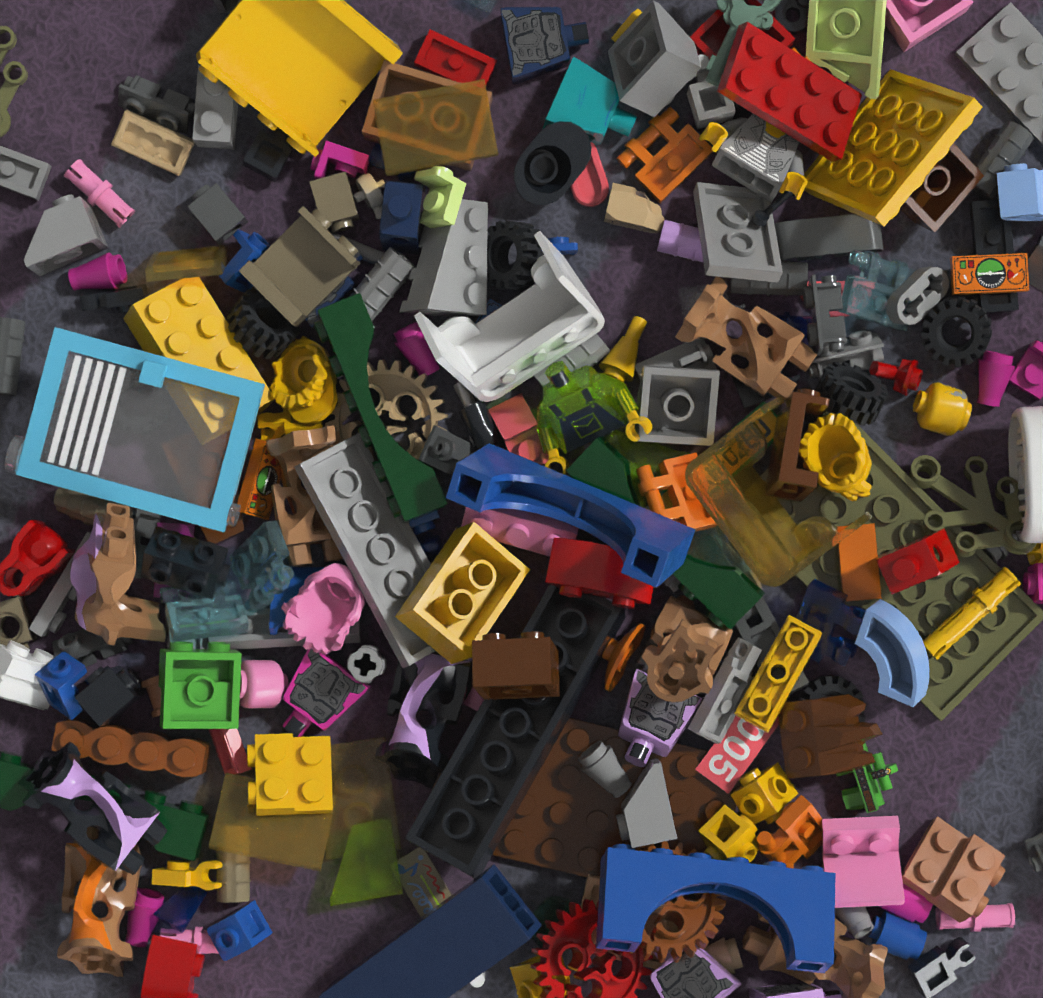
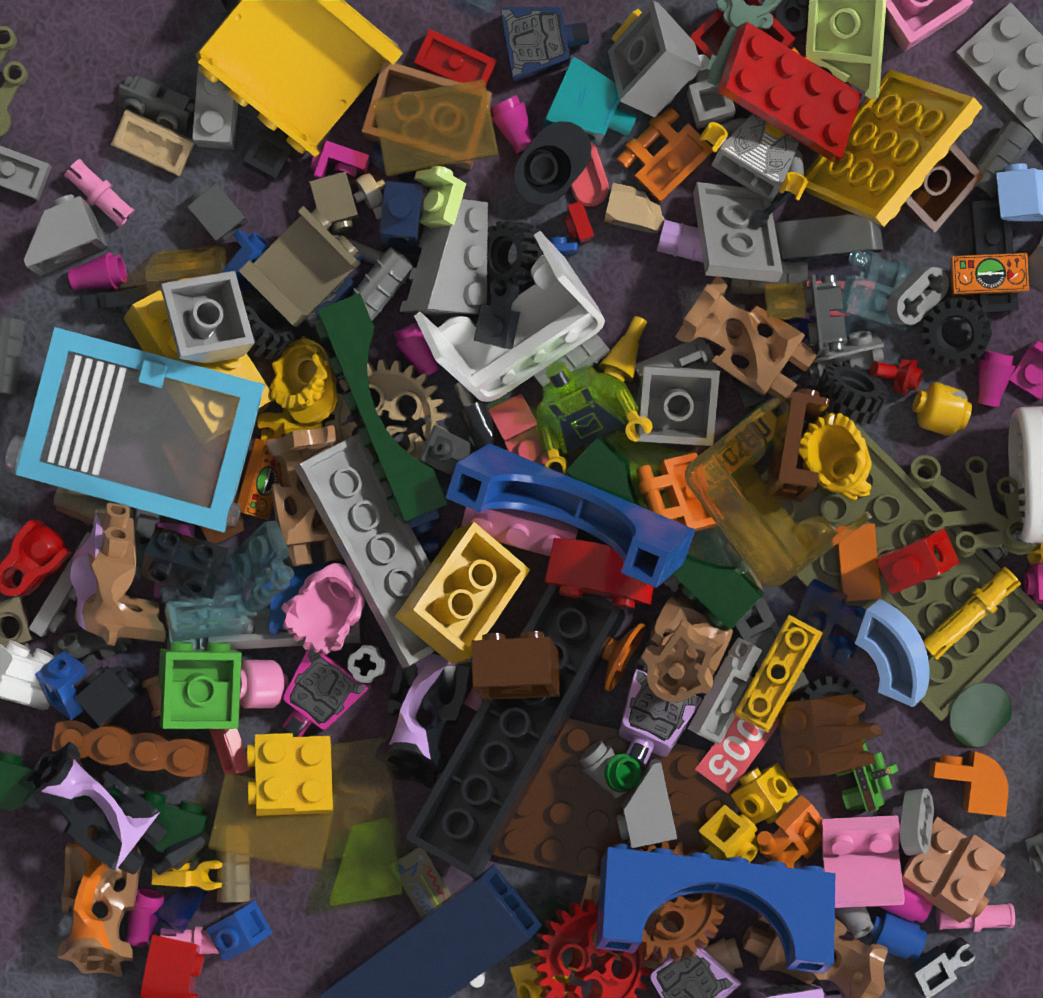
none -> black bar [152,832,210,875]
none -> light grey slope [160,271,255,363]
none -> black plate [474,279,520,349]
none -> dark pink cone [490,95,533,154]
none -> red plate [563,200,594,245]
none -> green plate [604,754,641,792]
none -> clear yellow plate [765,283,806,319]
none -> light grey beam [900,788,934,855]
none -> orange brick [929,750,1009,817]
none -> sticker [950,683,1012,747]

